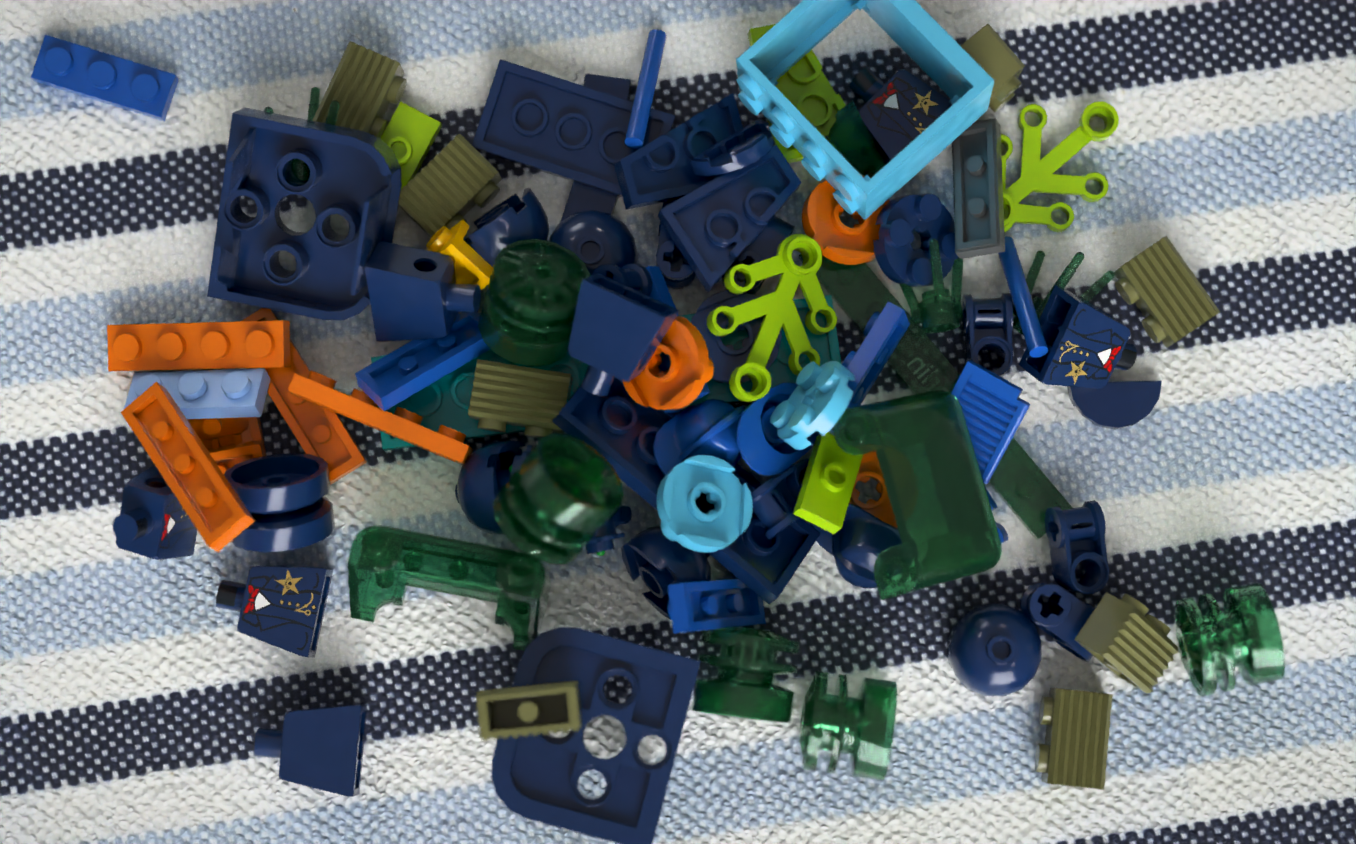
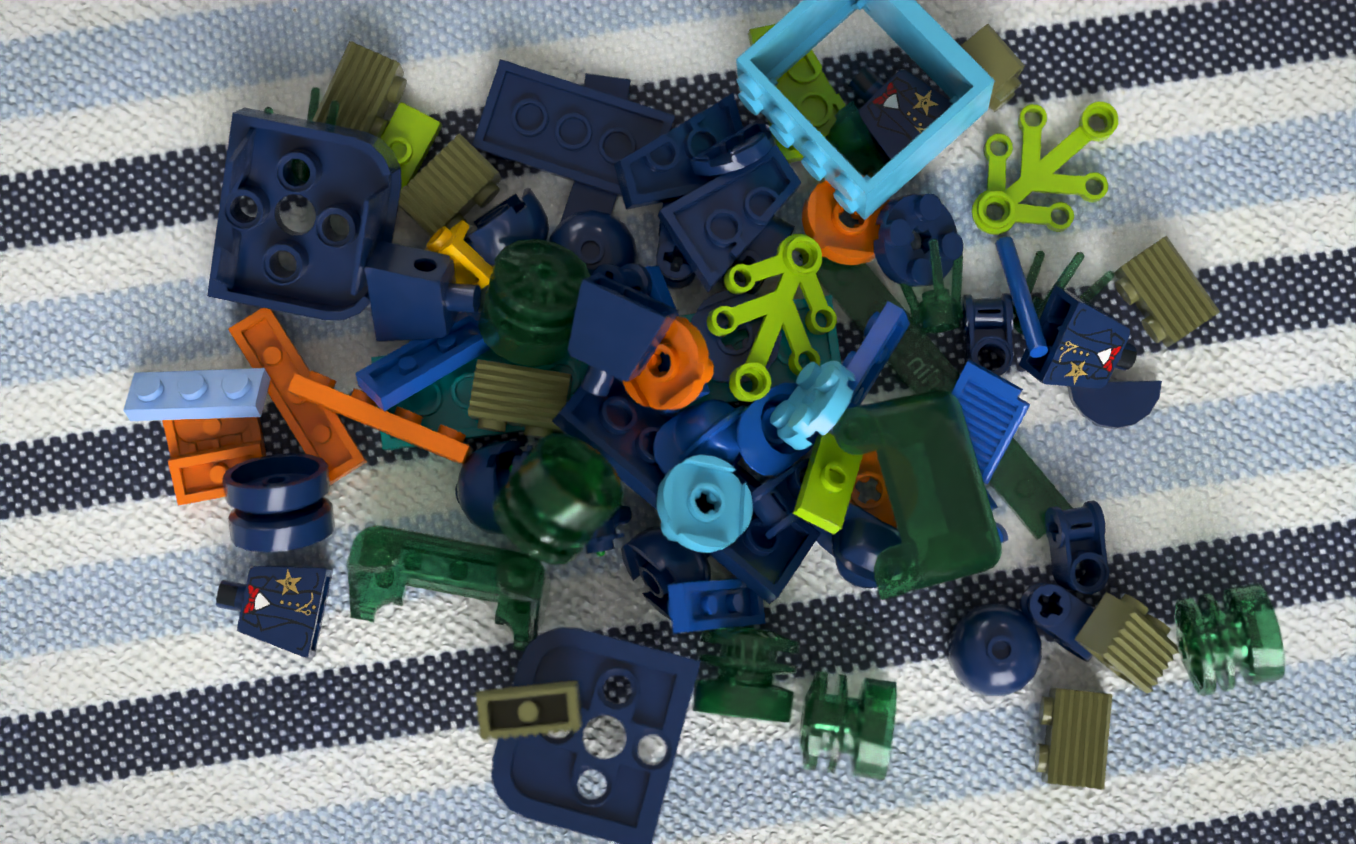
blue plate [31,35,179,121] -> none
orange plate [107,320,291,371] -> none
dark blue torso [112,465,197,560] -> none
orange plate [121,382,255,552] -> none
dark blue torso [254,704,367,797] -> none
blue bar [625,29,667,149] -> none
dark grey tile [952,118,1005,259] -> none

